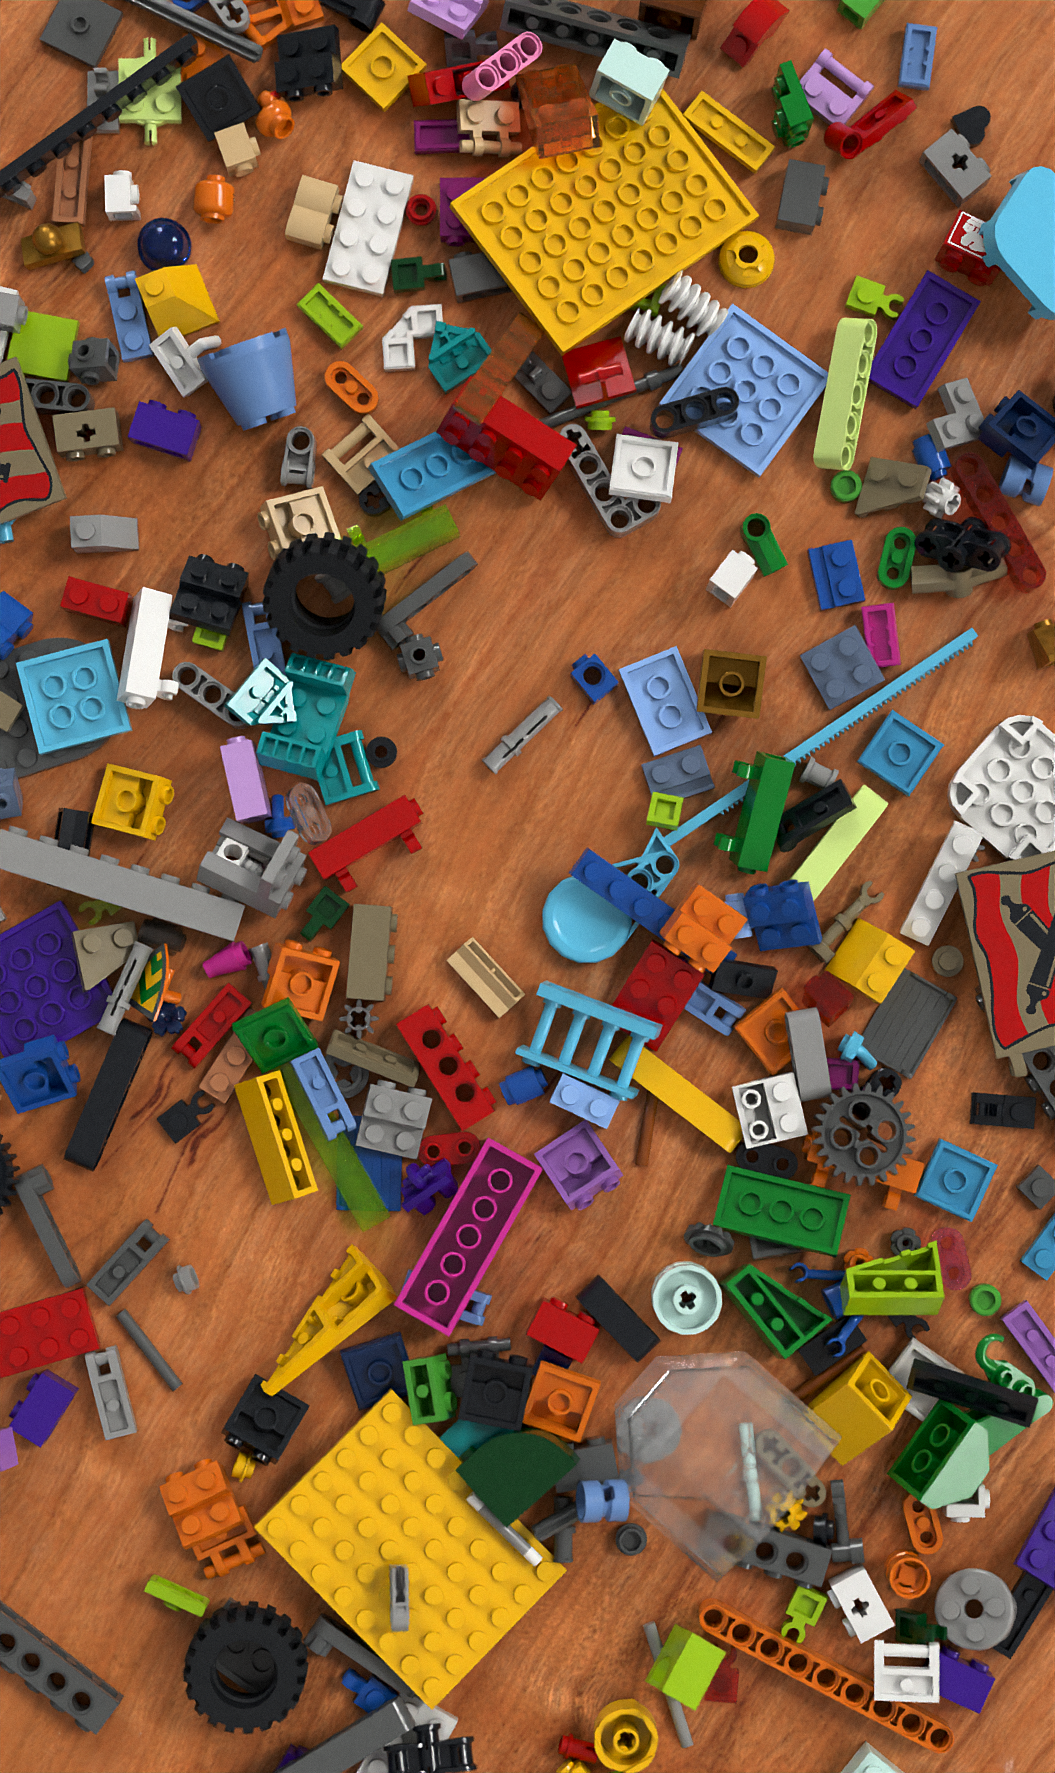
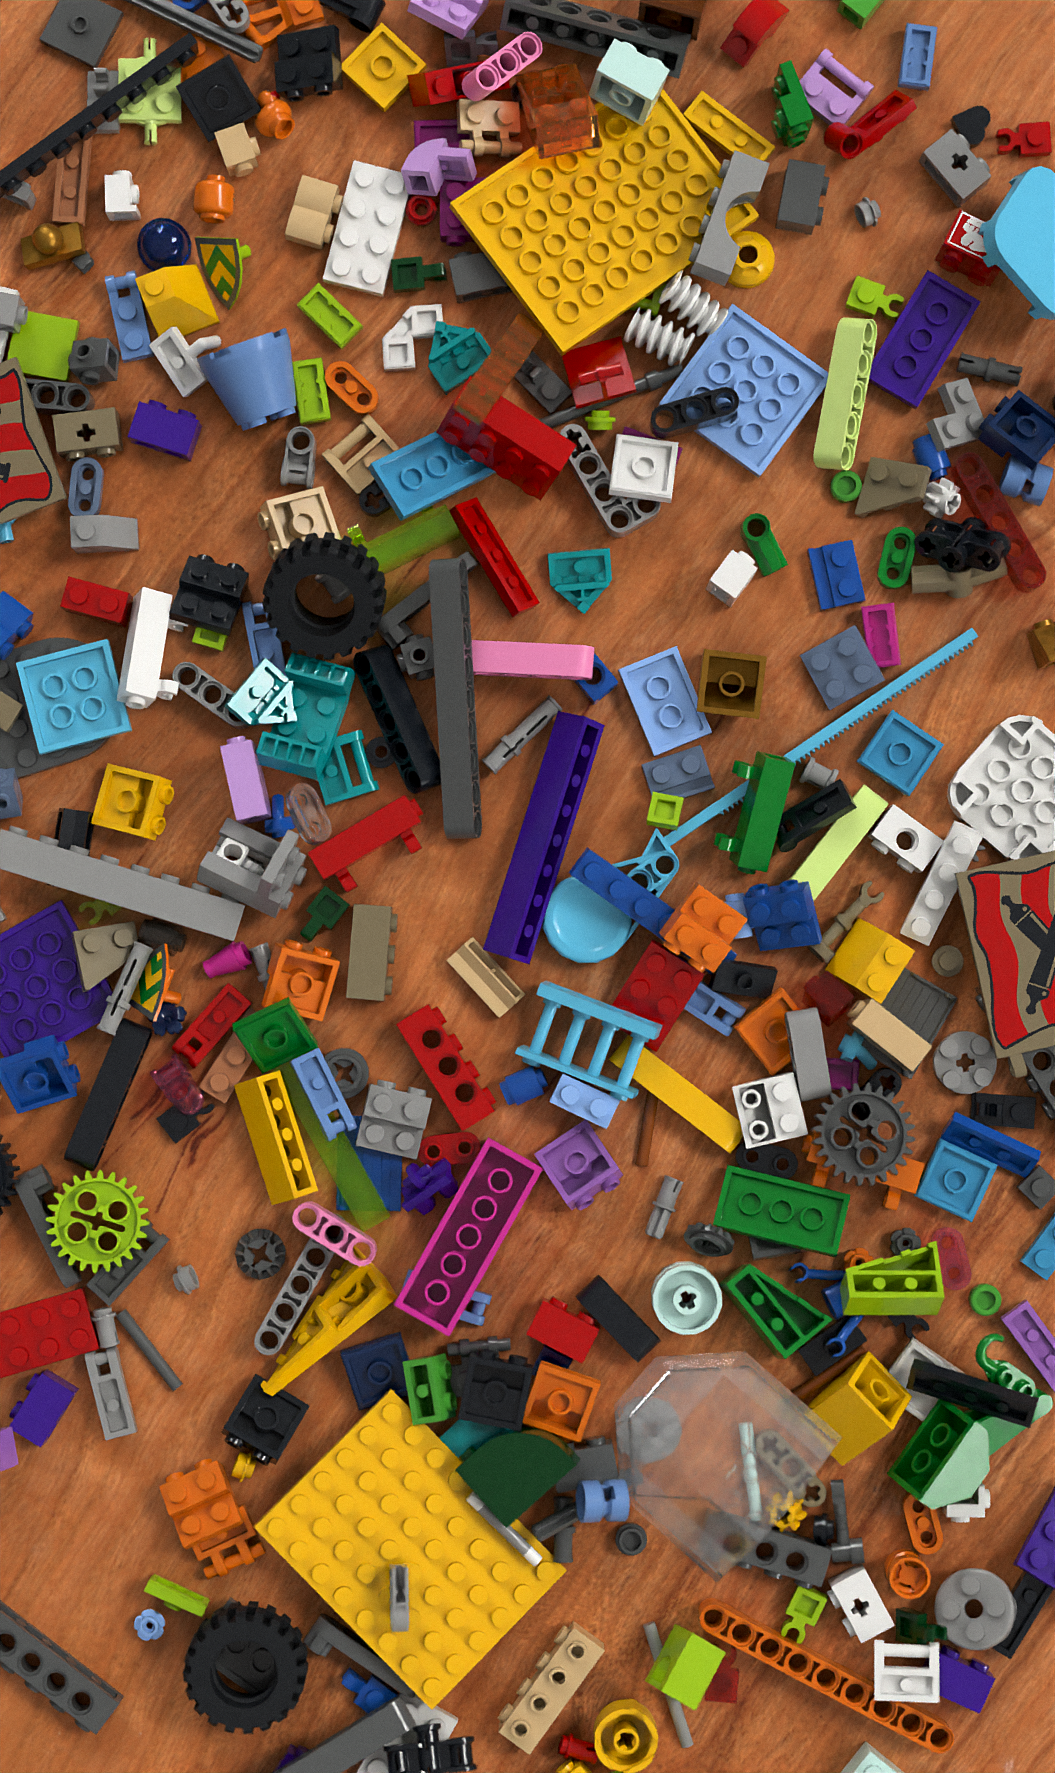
dark tan tile [326,1029,421,1088] -> none
flat silver gear [339,999,379,1038] -> none
none -> lime gear [45,1170,150,1273]
none -> sand blue plate [68,457,104,516]
none -> light grey pin [91,1306,120,1348]
none -> light blue plate [134,1609,165,1641]
none -> clear pink piece [150,1053,204,1115]
none -> shield [195,237,251,310]
none -> dark grey gear [235,1229,286,1280]
none -> light grey beam [254,1213,345,1355]
none -> lime plate [292,357,331,425]
none -> bright pink beam [293,1201,377,1266]
none -> black beam [353,645,441,794]
none -> lavender brick [401,138,477,196]
none -> dark grey beam [429,558,482,839]
none -> red plate [449,497,540,617]
none -> bright pink beam [472,640,595,680]
none -> dark purple brick [483,711,605,964]
none -> tan brick [497,1621,605,1755]
none -> teal slope [547,548,612,614]
none -> light grey axle [645,1175,684,1239]
none -> light grey arch [688,150,770,286]
none -> tan brick [846,999,933,1072]
none -> light grey plate [854,197,881,228]
none -> white brick [868,804,944,874]
none -> light grey plate [932,1031,997,1094]
none -> blue plate [940,1112,1041,1178]
none -> dark grey pin [956,352,1022,387]
none -> red plate [996,121,1052,158]

